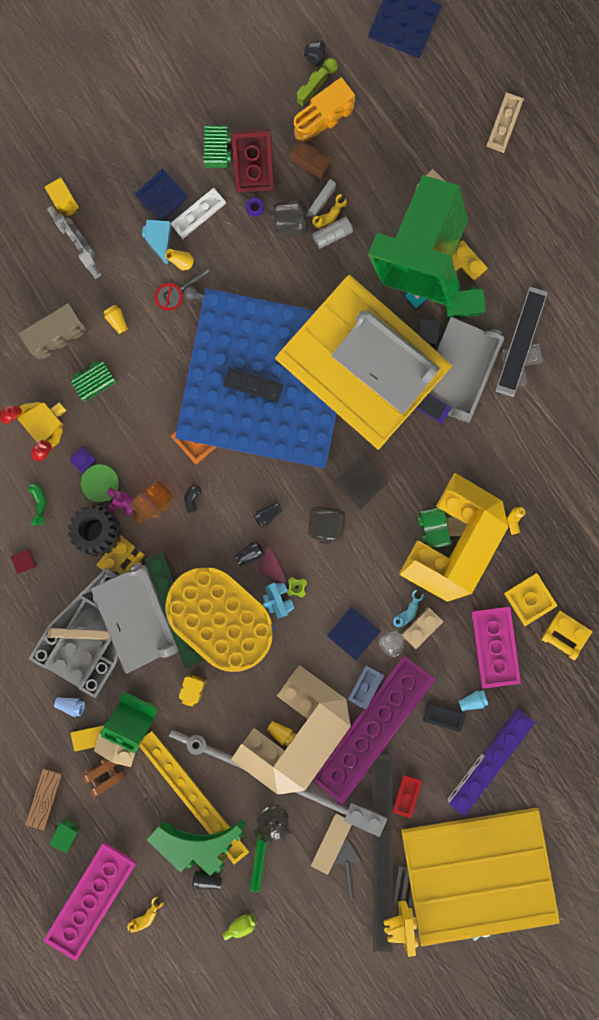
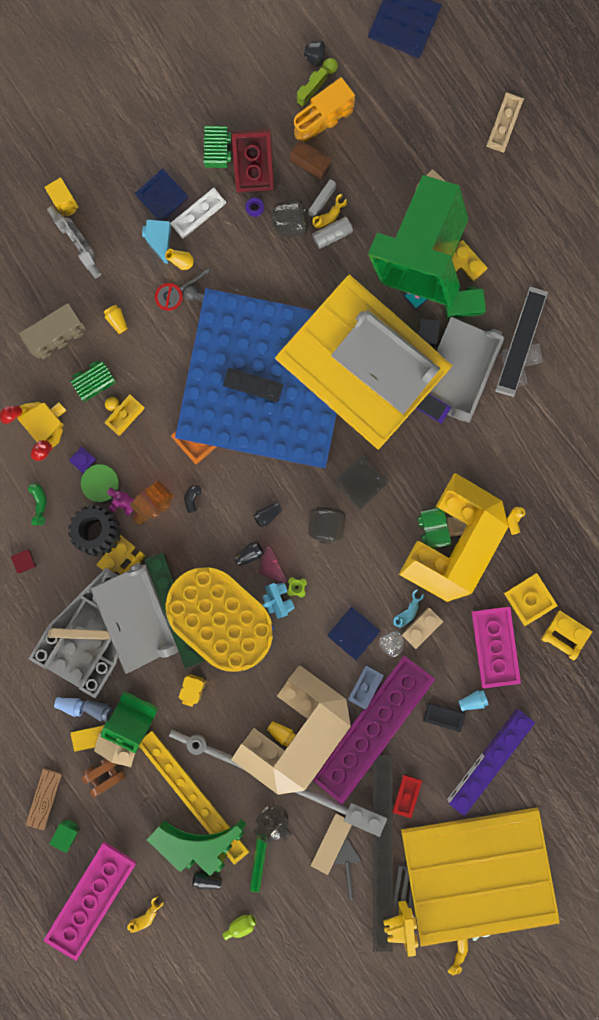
none -> sand blue cone [82,700,113,722]
none -> yellow plate [104,395,145,436]
none -> yellow arm [448,939,468,975]

